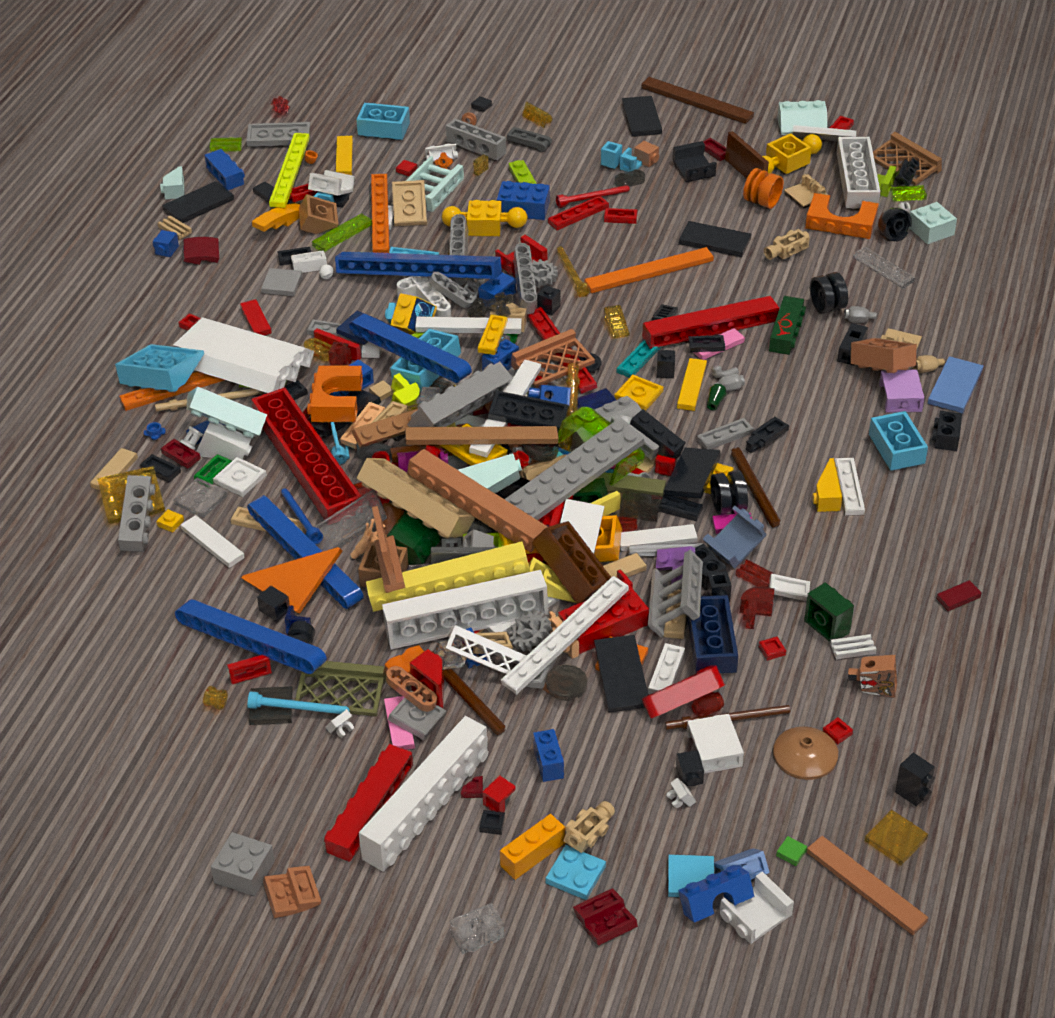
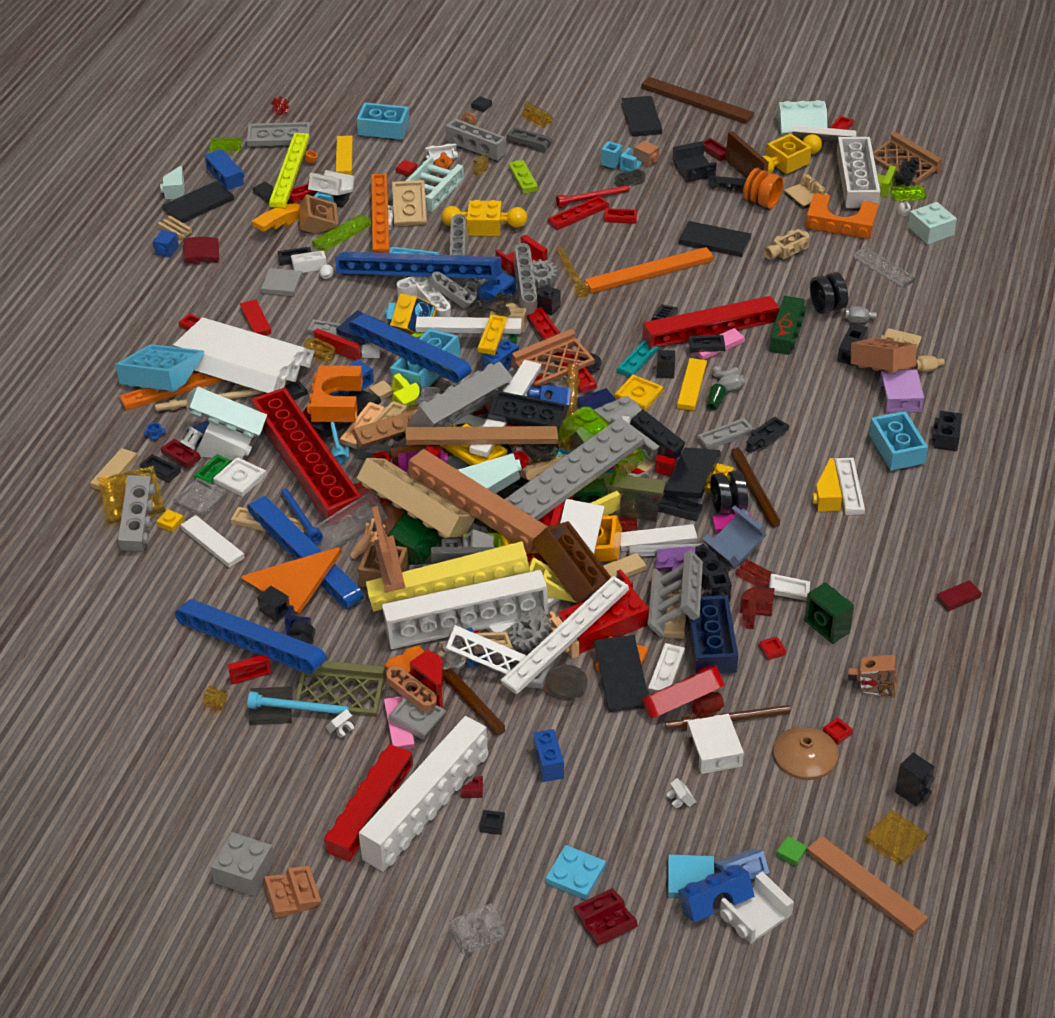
clear red window [328,342,352,366] -> none
red panel [482,776,516,812] -> none
blue brick [497,181,550,220] -> none
light orange brick [500,813,566,880] -> none
tan brick [563,801,615,853] -> none
clear yellow slope [604,305,630,339] -> none
black brick [676,750,704,786] -> none
white tile [830,634,876,660] -> none
black cylinder [878,208,912,242] -> none
medium blue tile [928,356,984,413] -> none
none -> black hinge [709,176,747,189]

